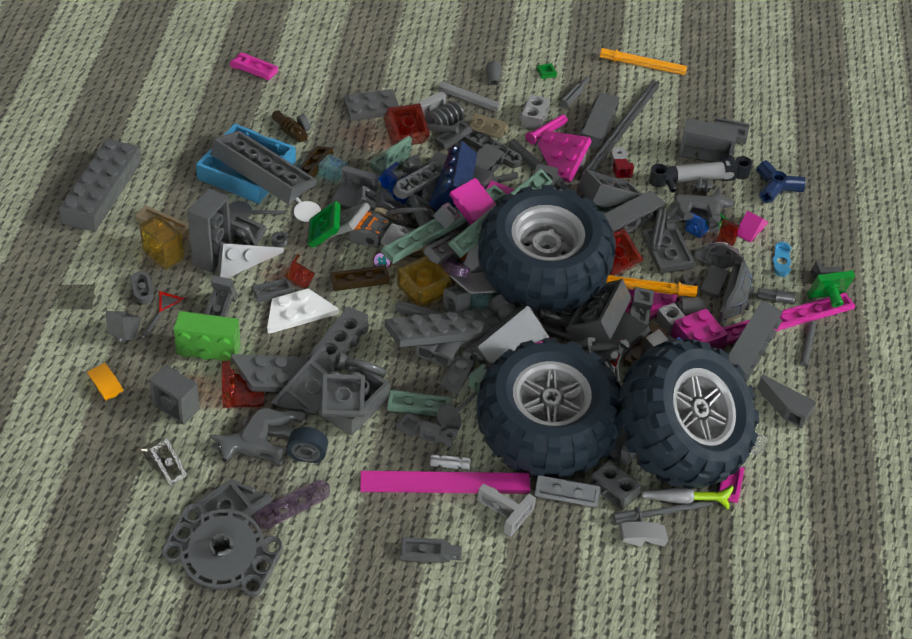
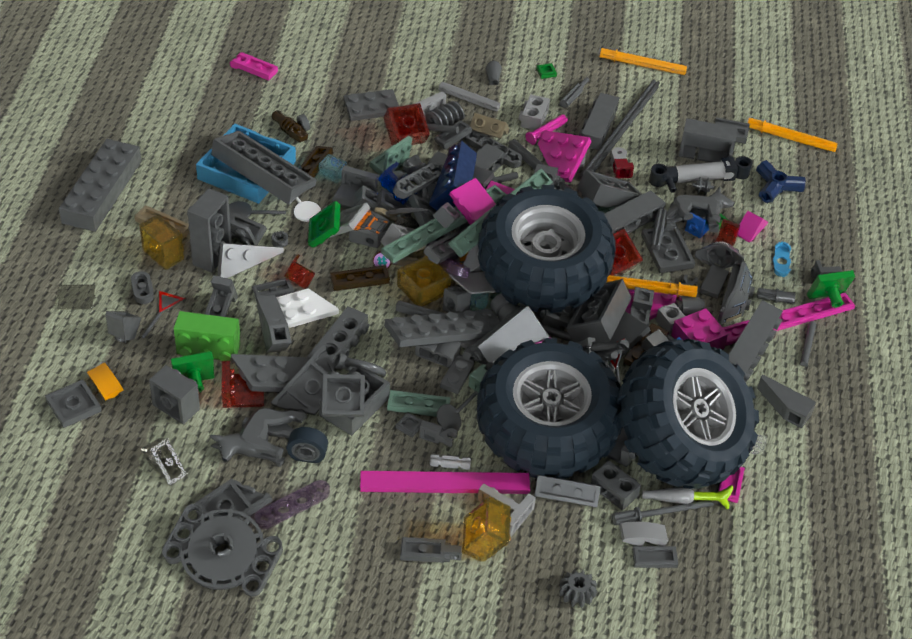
none -> dark grey plate [45,379,102,428]
none -> green tile [171,351,214,392]
none -> dark grey slope [256,295,292,353]
none -> clear yellow brick [462,497,511,561]
none -> dark grey gear [559,569,597,608]
none -> dark grey tile [632,546,679,568]
none -> light orange axle [748,117,838,152]

